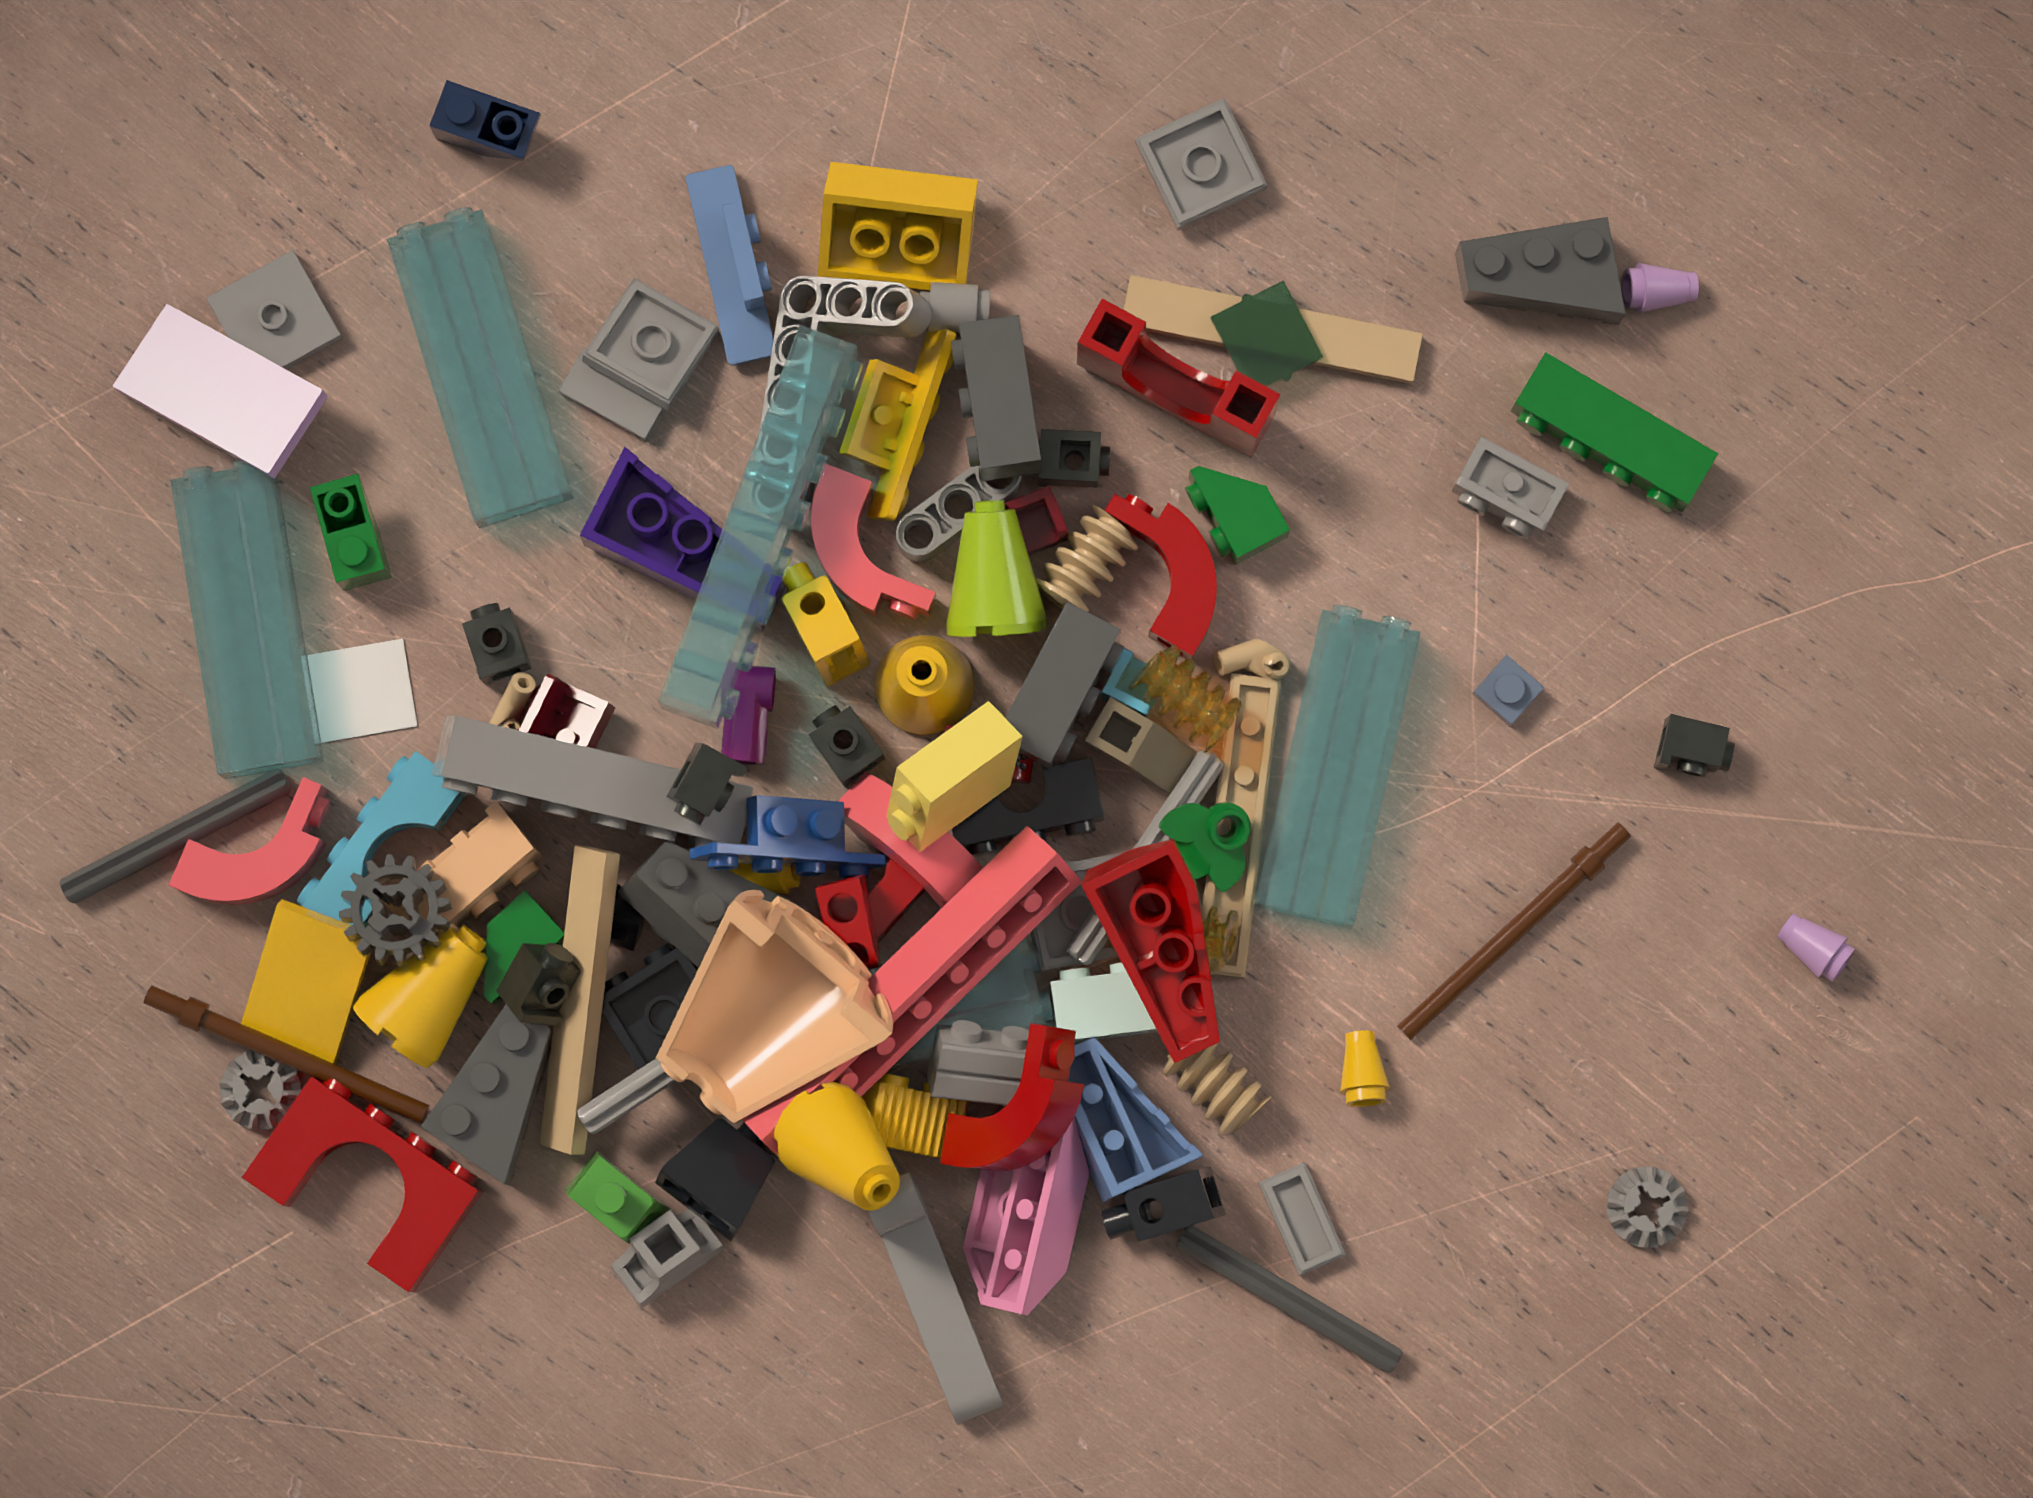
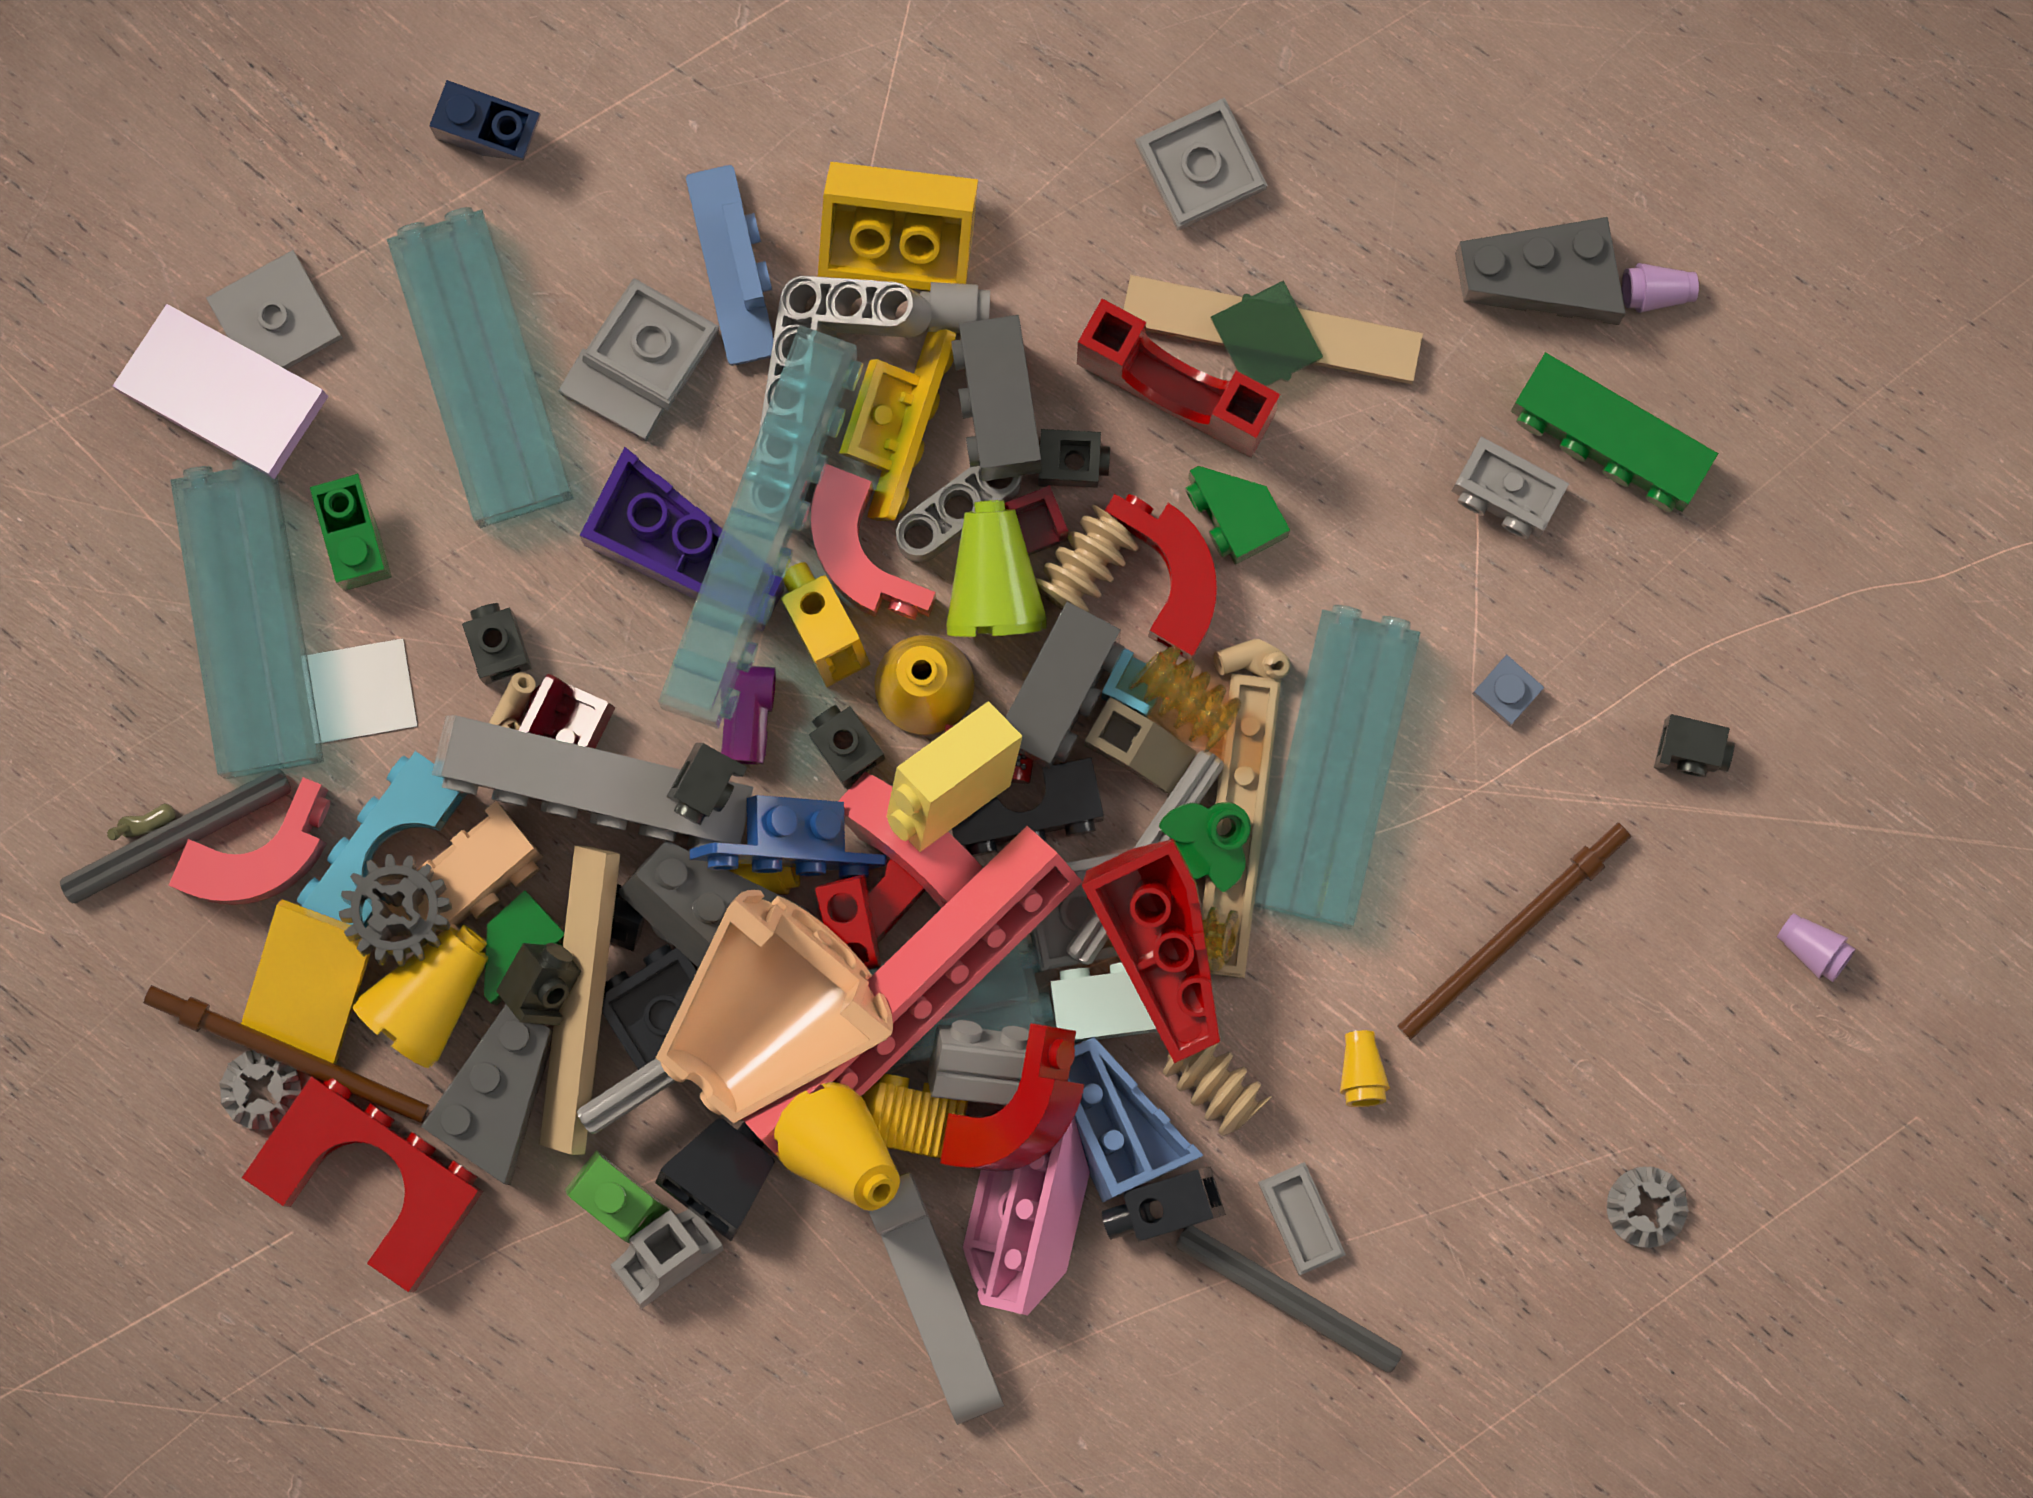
none -> olive piece [107,803,175,840]

